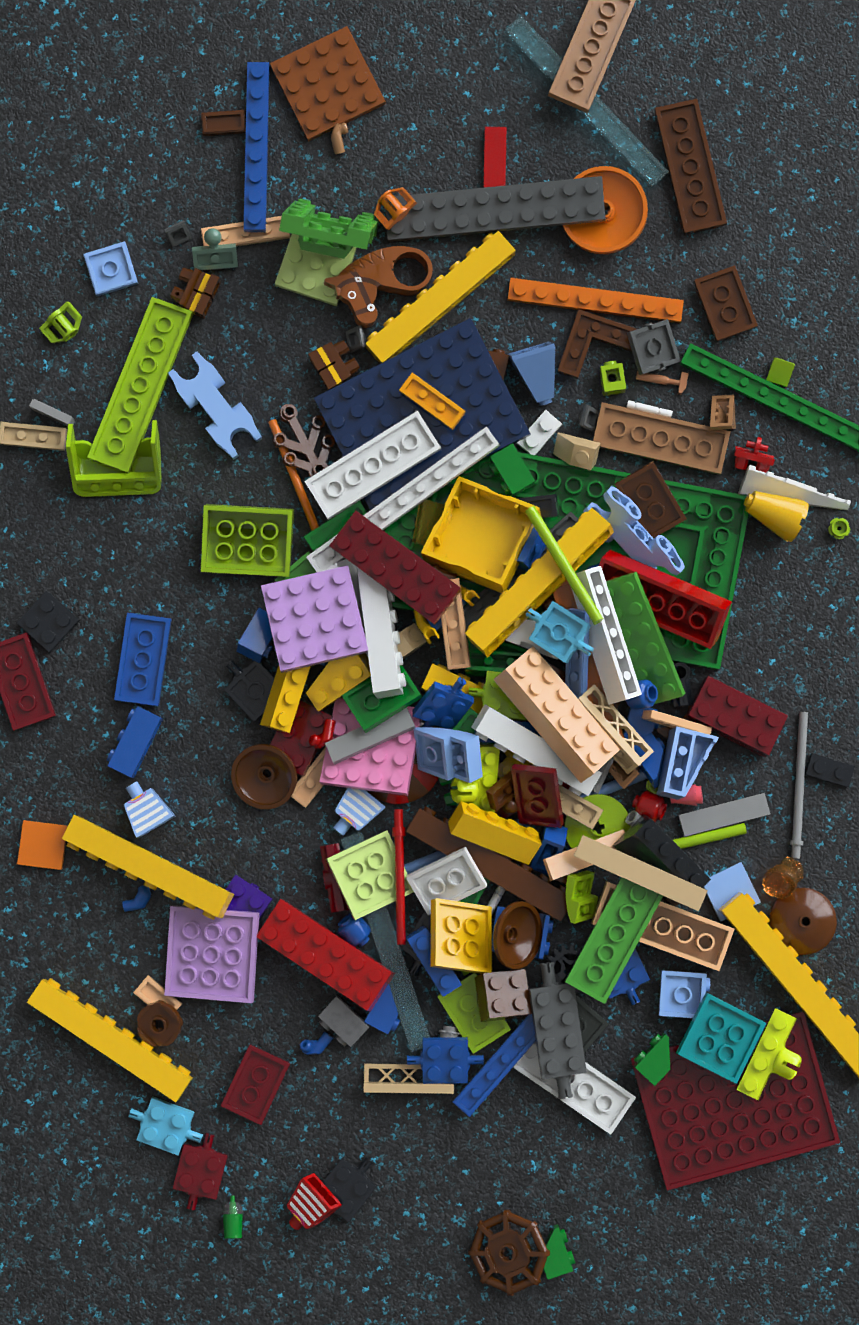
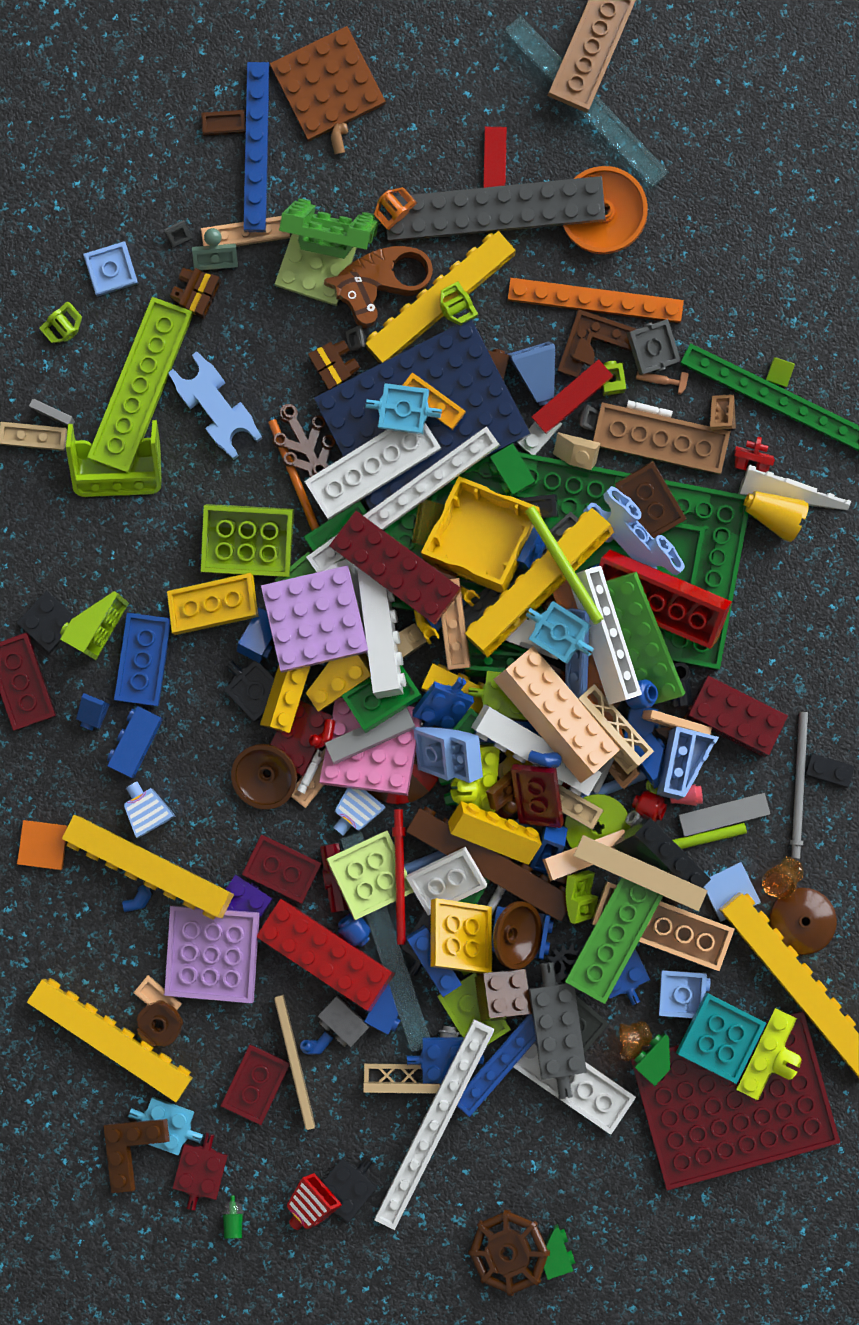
reddish brown plate [654,99,727,235] -> none
reddish brown plate [693,265,758,342] -> none
lime plate [828,518,850,539] -> none
none -> lime slope [60,591,129,660]
none -> blue slope [76,693,110,731]
none -> reddish brown plate [104,1119,170,1193]
none -> yellow plate [167,573,259,635]
none -> dark red plate [242,834,322,904]
none -> tan tile [274,995,315,1130]
none -> white wheel [297,749,323,794]
none -> medium azure plate [365,383,442,434]
none -> white plate [374,1019,494,1230]
none -> lime piece [440,282,478,326]
none -> blue arm [528,750,562,768]
none -> red tile [532,359,613,434]
none -> reddish brown tile [572,337,594,366]
none -> clear orange hair [619,1021,653,1061]

